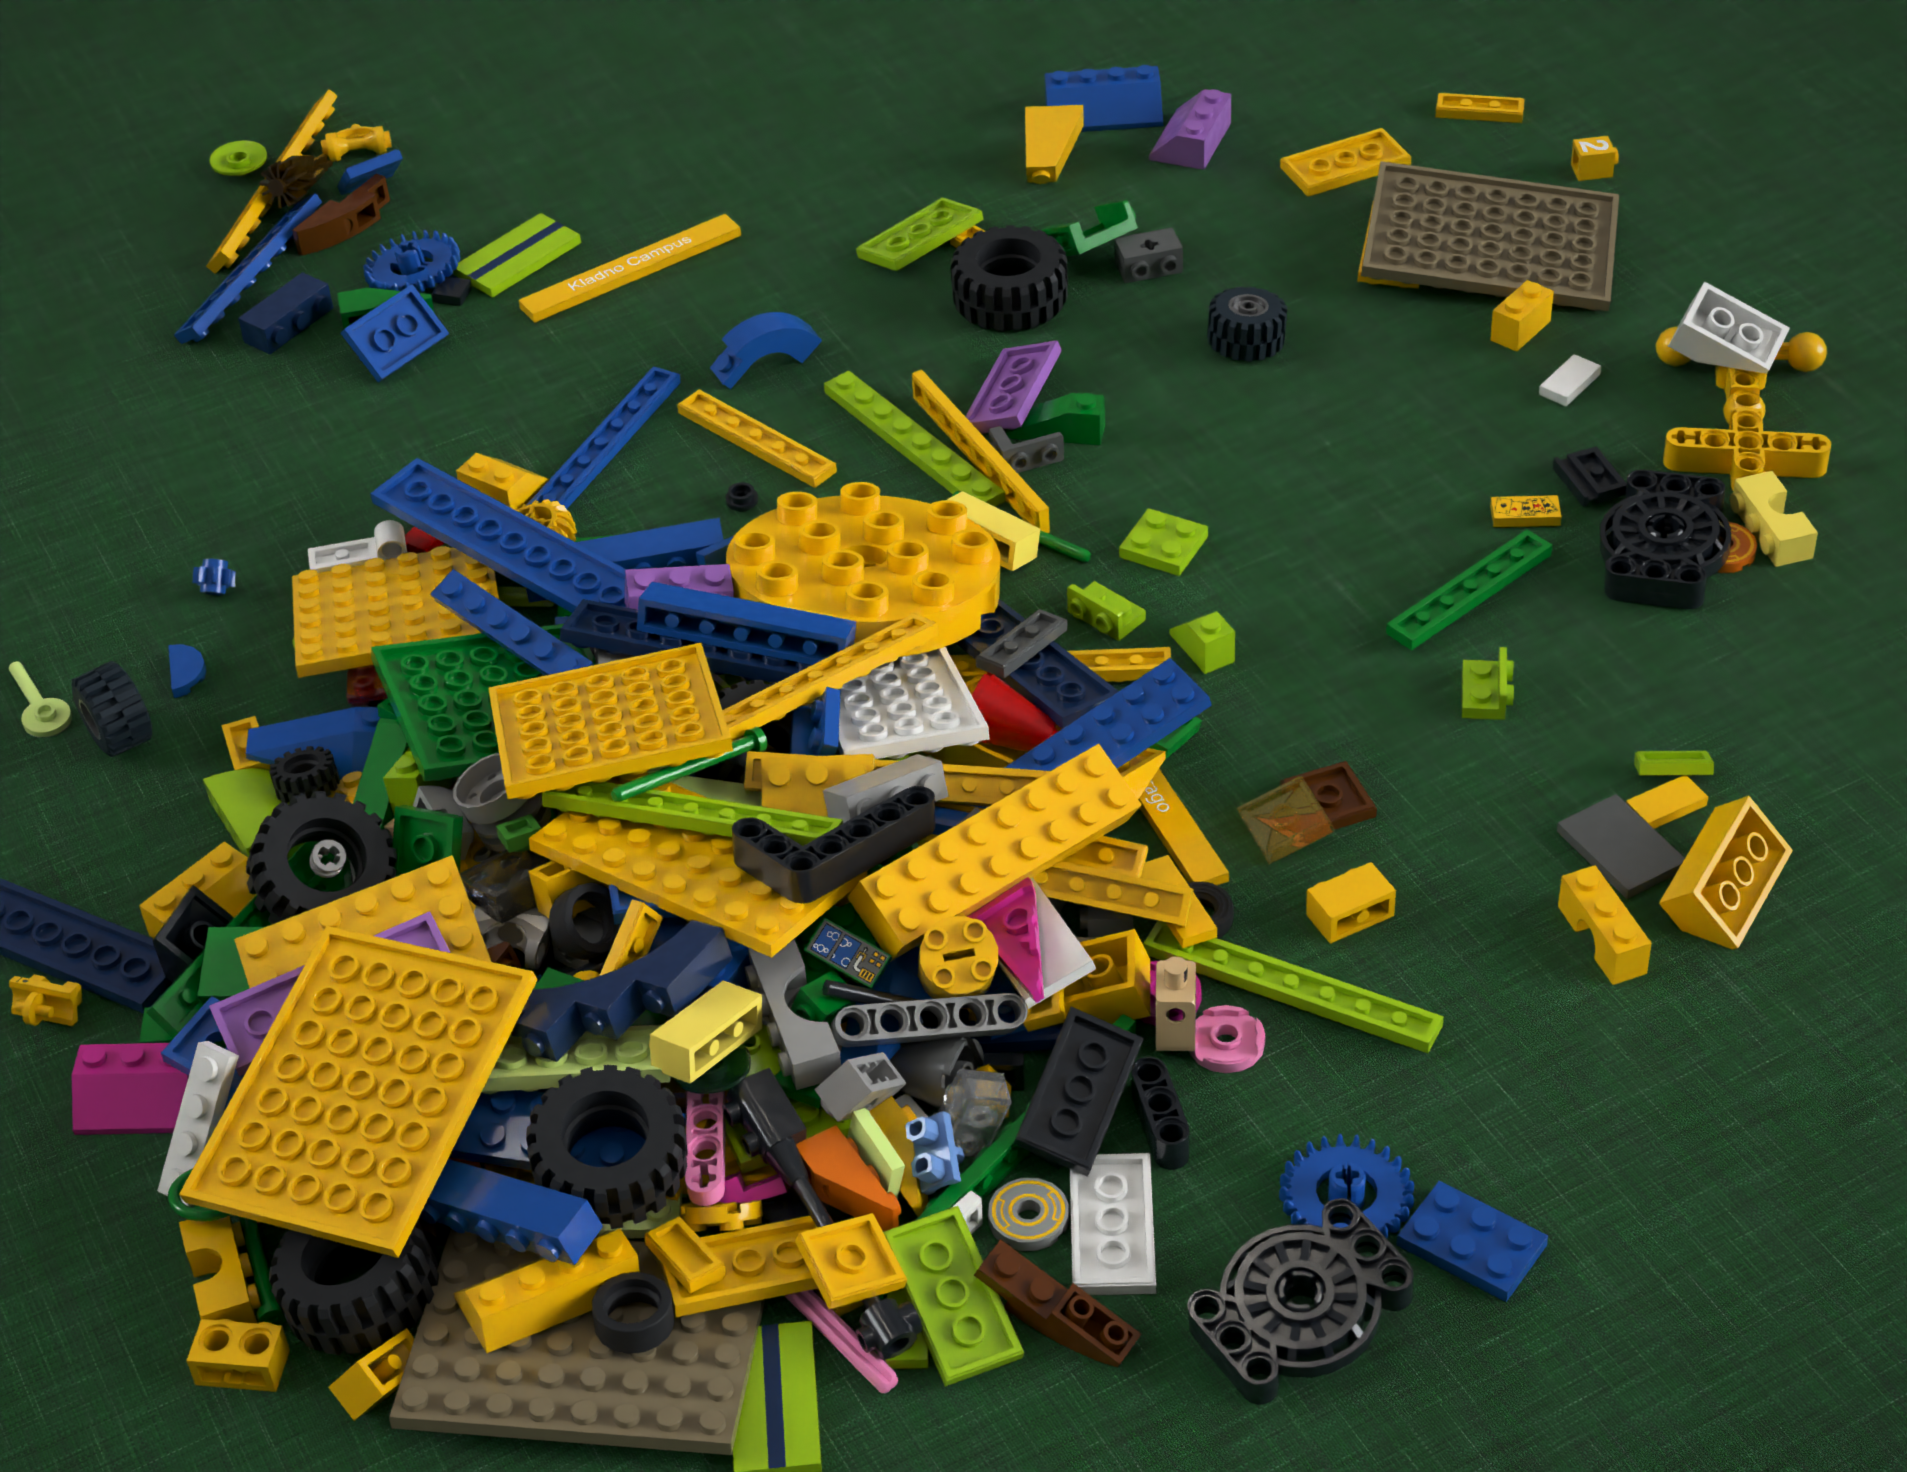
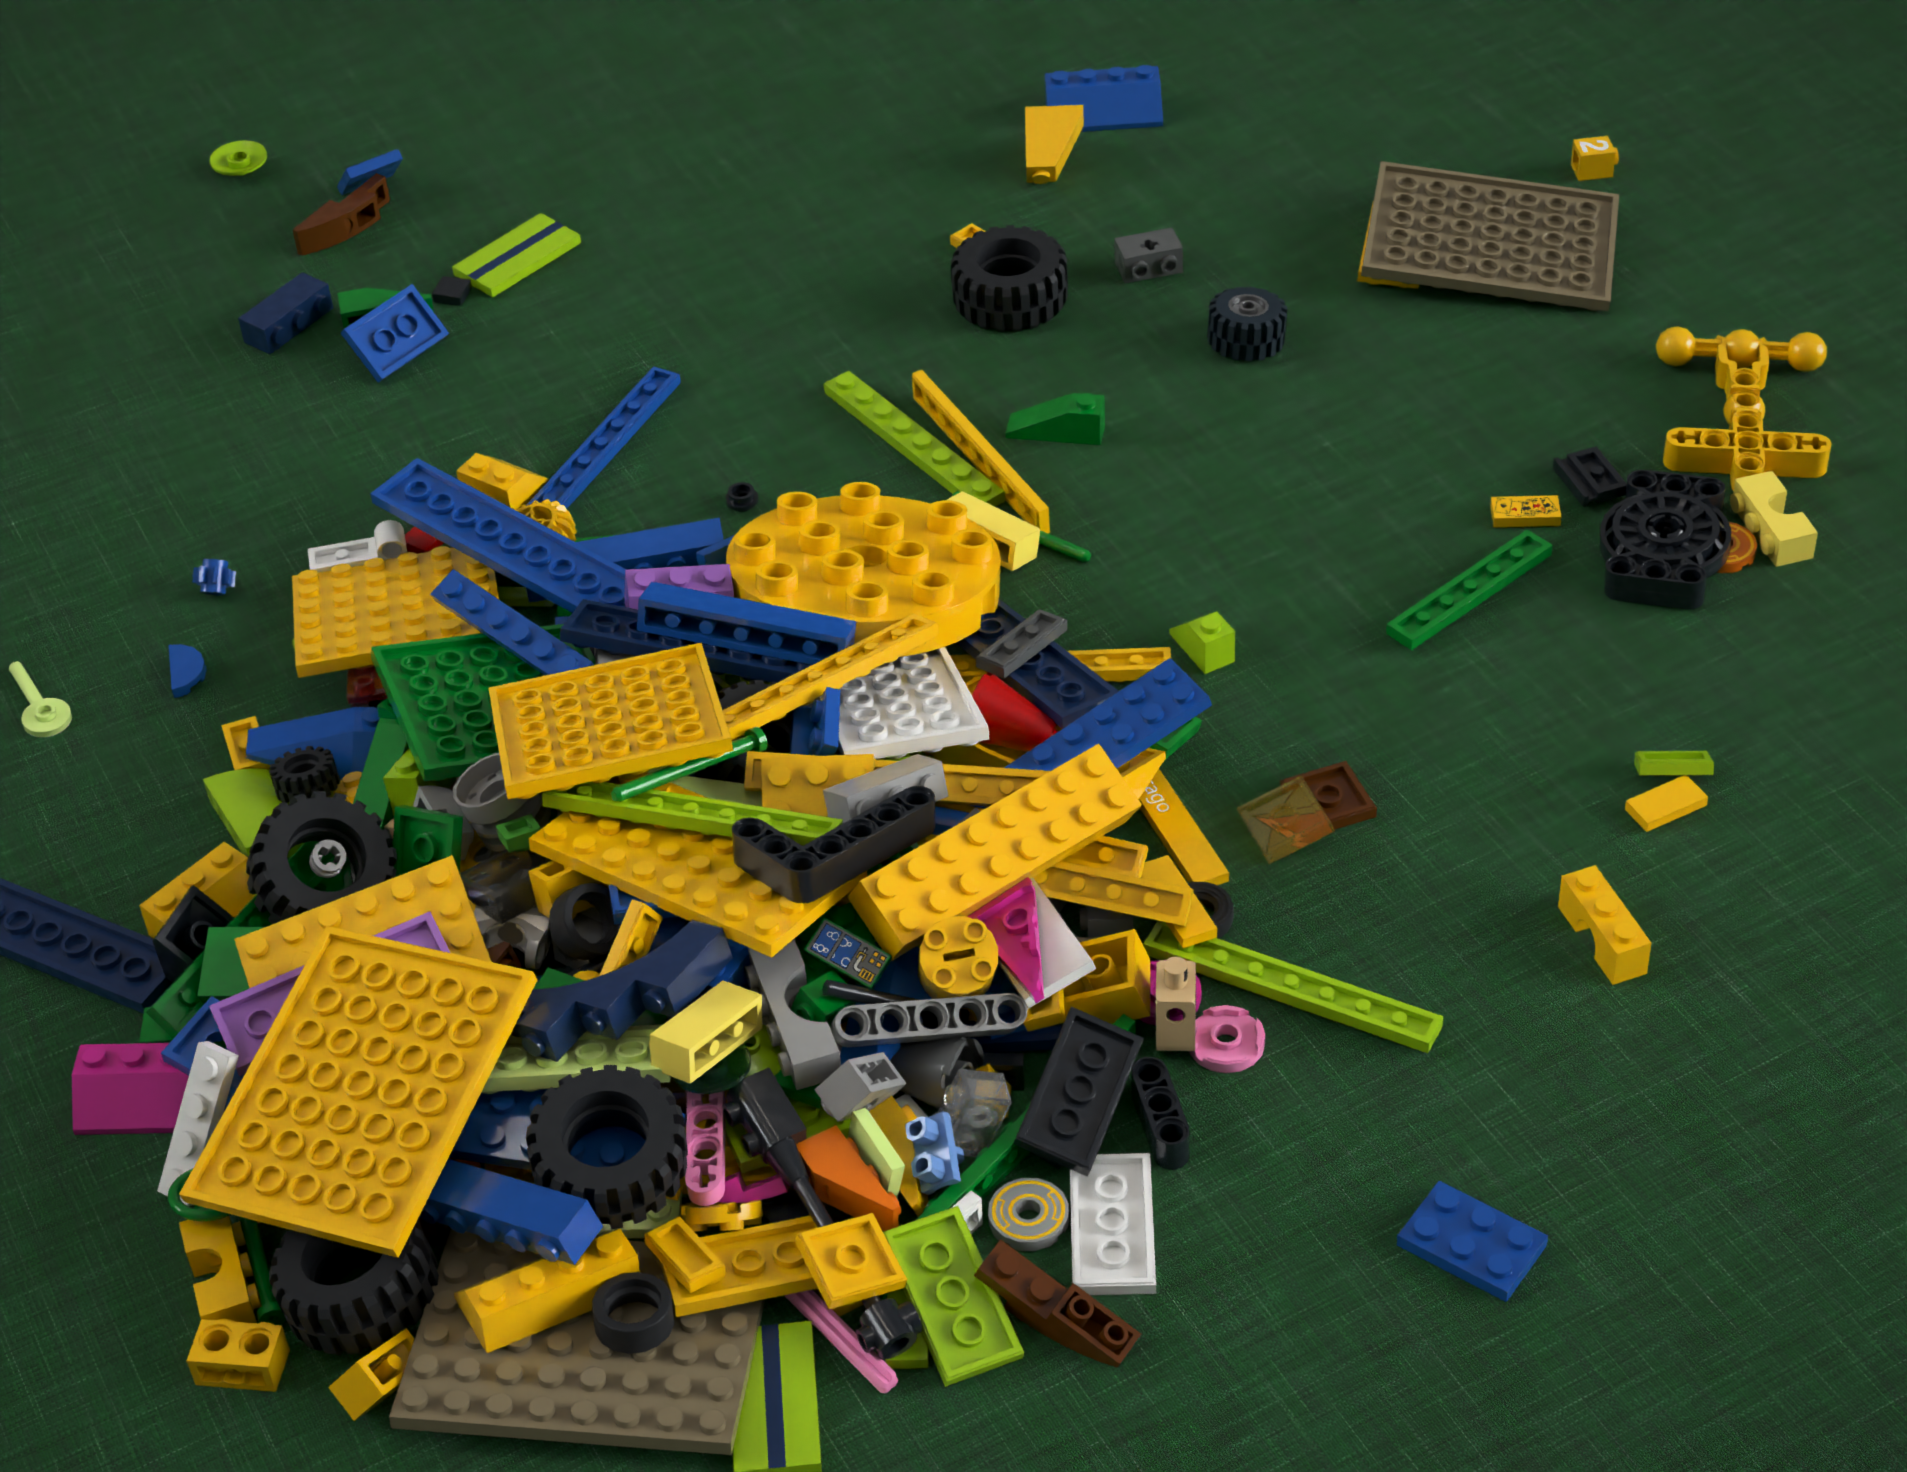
yellow hips [9,974,82,1026] -> none
black wheel [71,661,152,757] -> none
blue plate [174,193,323,344] -> none
yellow plate [206,89,338,274] -> none
dark brown piece [259,154,333,208] -> none
yellow piece [321,124,392,162] -> none
blue gear [363,230,461,293] -> none
yellow tile [518,214,741,323] -> none
yellow tile [677,389,837,488] -> none
blue arch [710,312,822,389] -> none
lime tile [856,197,984,271] -> none
medium lavender plate [965,340,1062,434] -> none
dark grey bracket [989,426,1064,473] -> none
green panel [1041,200,1138,256] -> none
lime bracket [1067,581,1146,641] -> none
lime plate [1119,508,1208,576] -> none
medium lavender slope [1149,89,1231,170] -> none
black piece [1187,1198,1414,1405] -> none
blue gear [1279,1133,1414,1239] -> none
yellow tile [1280,128,1411,197] -> none
yellow brick [1306,862,1396,944] -> none
yellow tile [1435,93,1525,123] -> none
lime bracket [1462,647,1514,720] -> none
yellow brick [1490,280,1554,352] -> none
white tile [1539,354,1601,406] -> none
dark grey tile [1557,794,1685,899] -> none
yellow slope [1659,796,1793,950] -> none
white slope [1668,282,1790,374] -> none

